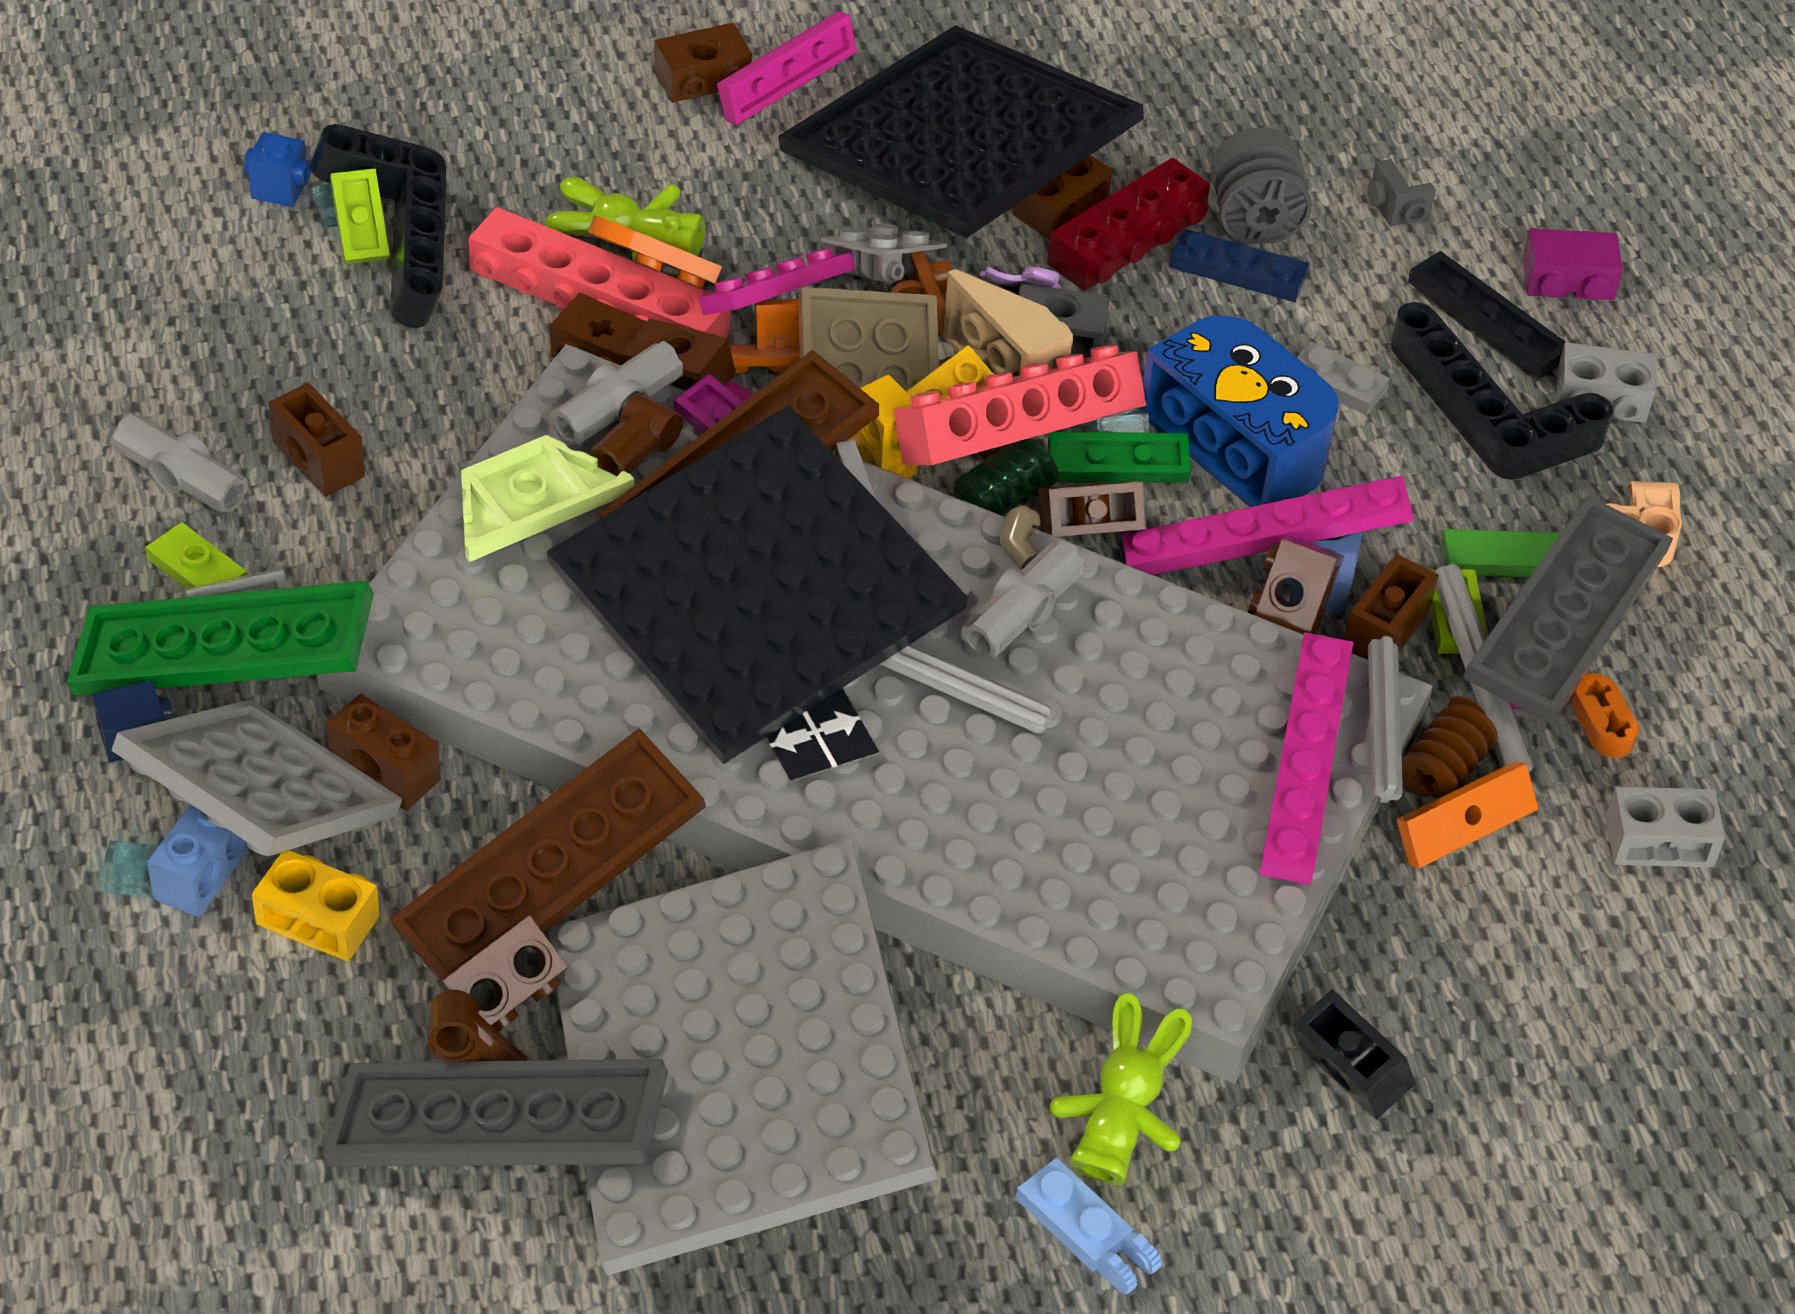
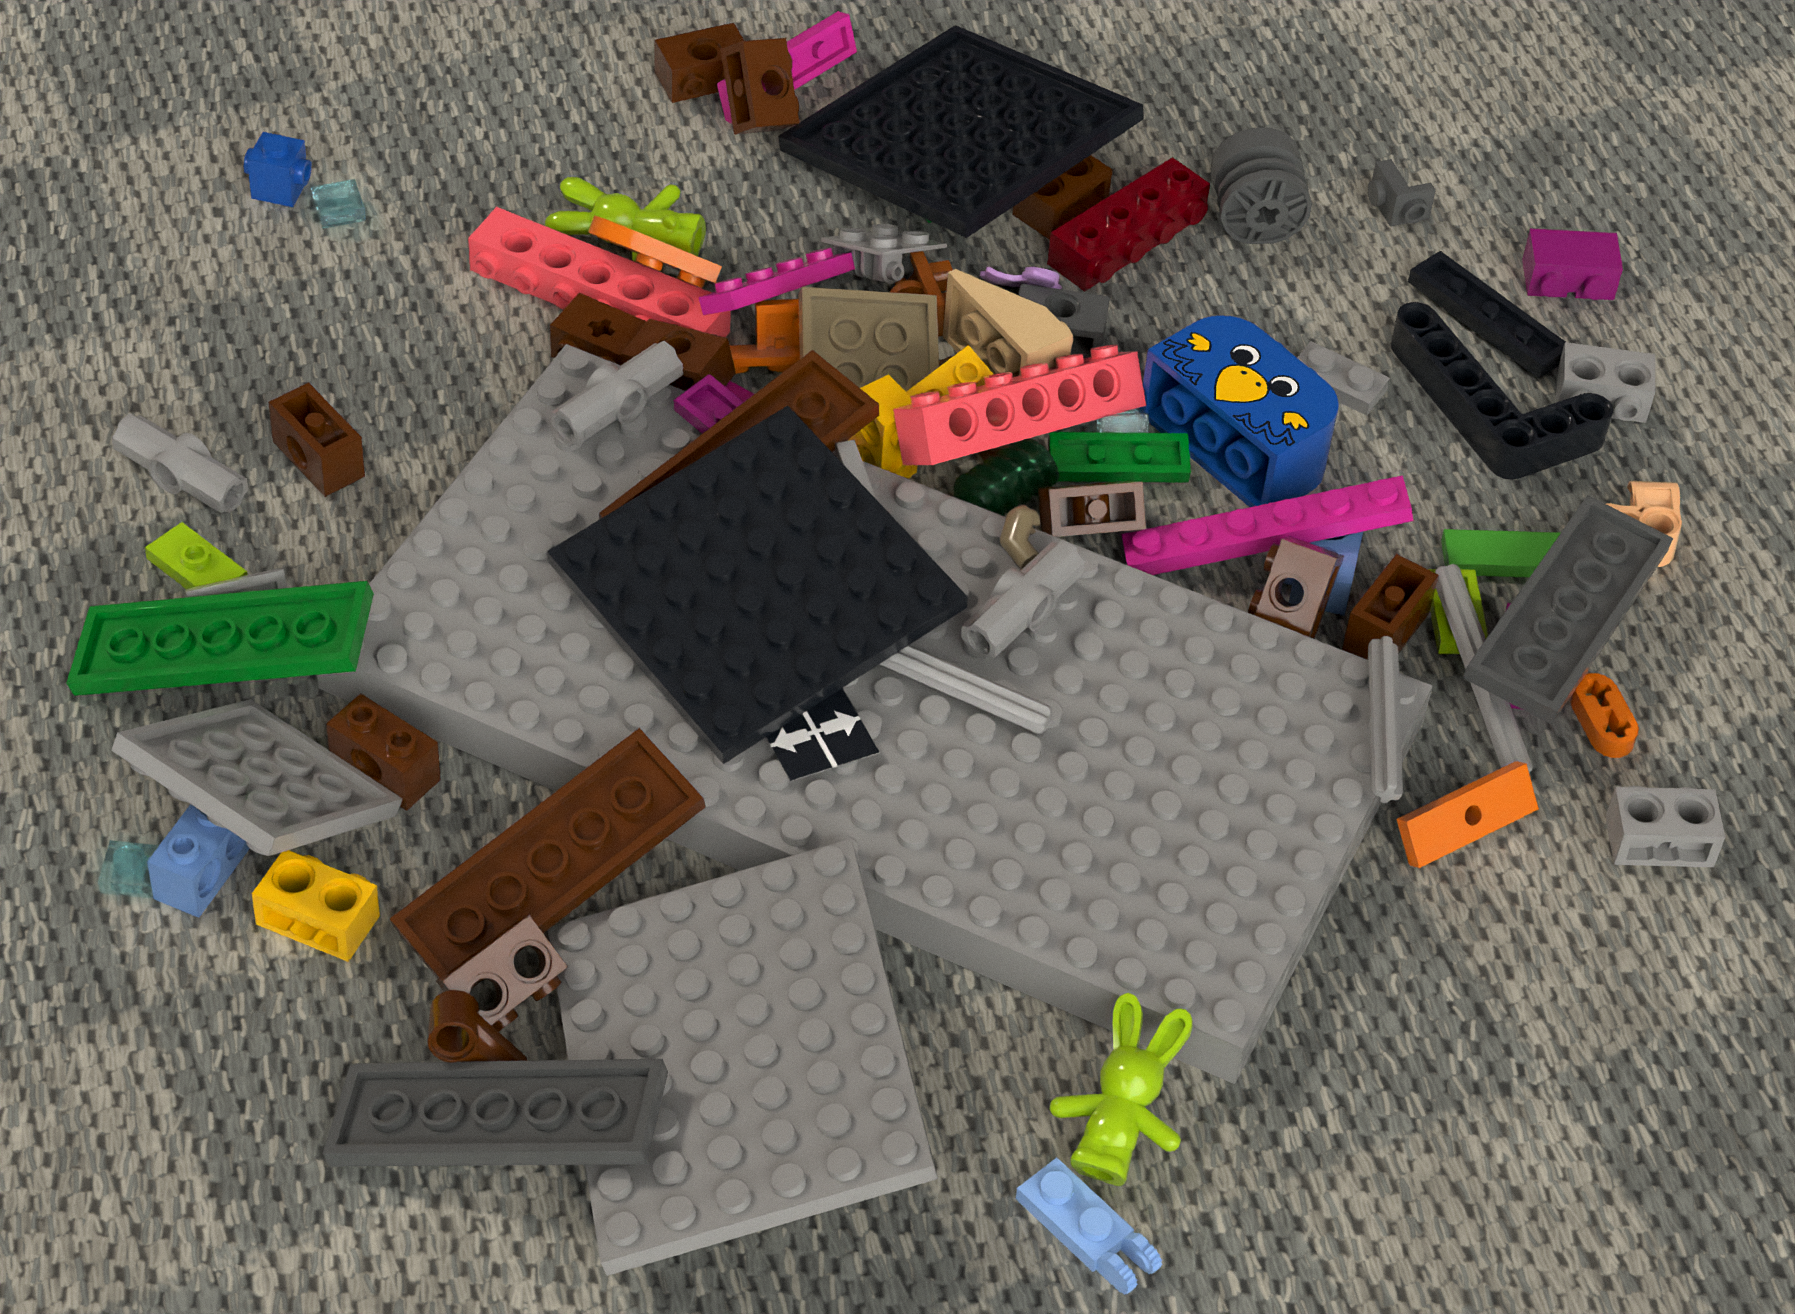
dark blue brick [92,680,174,763] -> none
black beam [310,124,446,328] -> none
lime plate [330,169,390,265] -> none
yellowish green wing [461,435,634,562] -> none
reddish brown piece [591,393,684,476] -> none
dark blue plate [1169,228,1310,303] -> none
dark pink plate [1259,632,1353,885] -> none
black brick [1293,989,1416,1120] -> none
reddish brown piece [1402,695,1498,799] -> none
none -> reddish brown brick [720,38,800,135]

